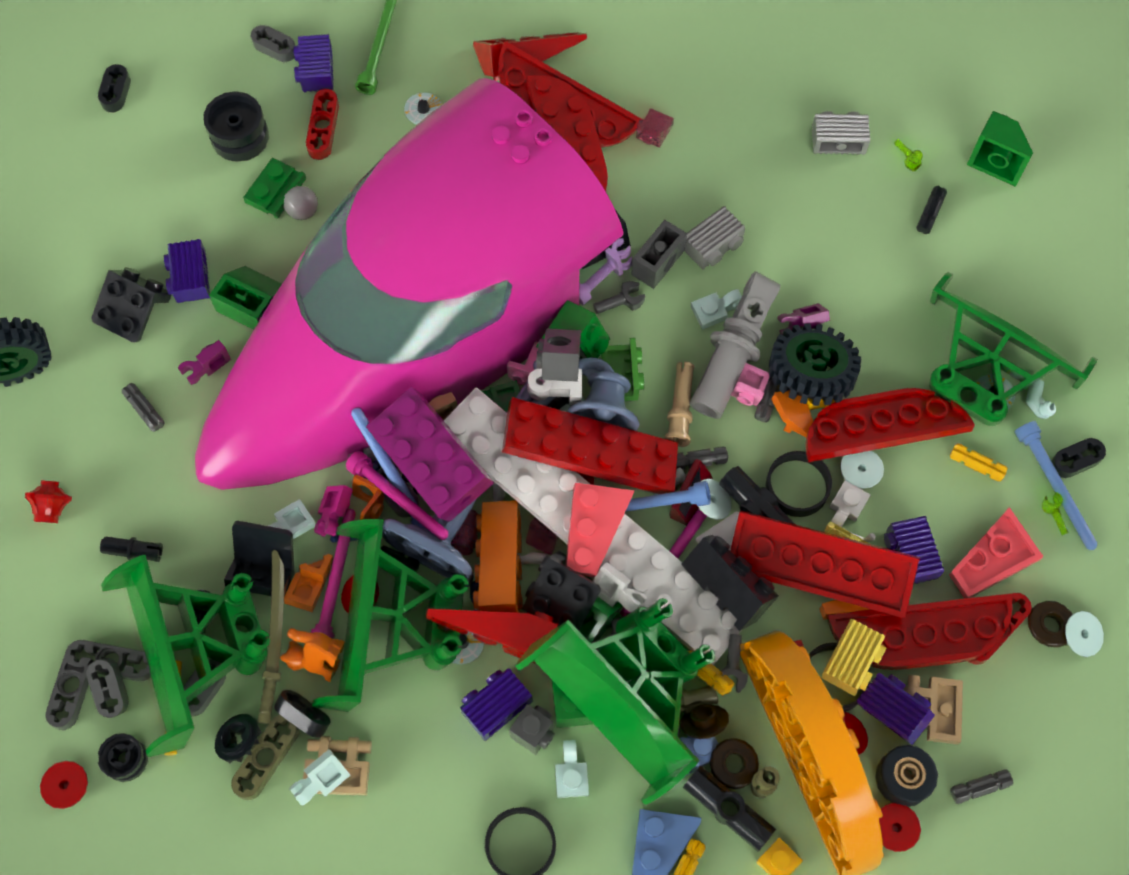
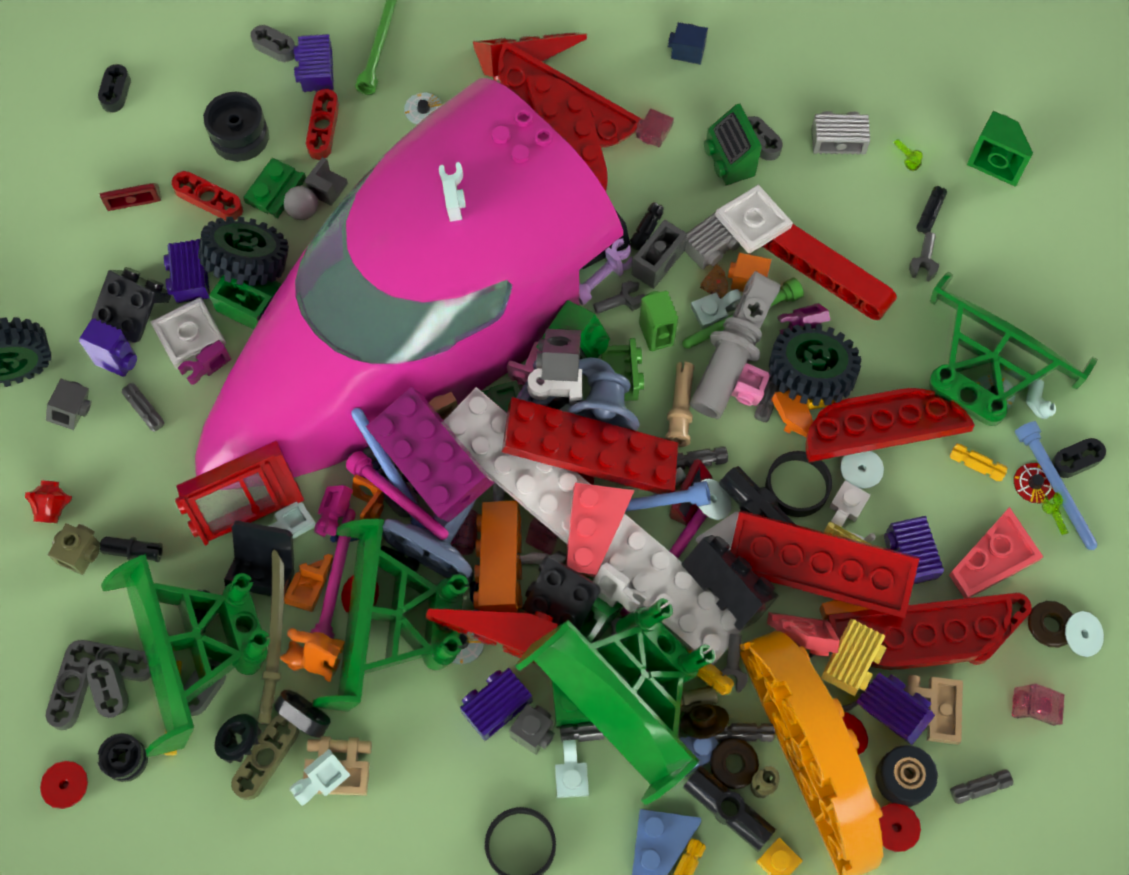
none -> dark grey brick [46,379,92,430]
none -> olive brick [48,523,100,575]
none -> dark purple brick [79,318,137,377]
none -> dark red slope [99,183,161,211]
none -> white tile [150,297,227,369]
none -> red beam [172,171,243,220]
none -> red door [175,440,305,546]
none -> black wheel [198,216,289,286]
none -> dark grey panel [305,157,348,206]
none -> light aqua plate [439,162,466,222]
none -> dark grey axle [560,722,605,743]
none -> black axle [630,202,664,251]
none -> bright green brick [639,291,679,351]
none -> dark blue brick [668,22,708,65]
none -> bright green piece [682,277,804,349]
none -> clear orange tile [700,264,728,299]
none -> green slope [704,103,762,186]
none -> dark grey axle [714,723,775,742]
none -> white tile [715,185,793,254]
none -> orange brick [727,252,772,292]
none -> dark grey beam [747,116,783,161]
none -> red beam [761,224,897,321]
none -> coral wing [767,612,840,656]
none -> dark grey bar [909,232,939,282]
none -> clear pink bracket [1012,684,1065,726]
none -> red piece [1014,463,1055,504]

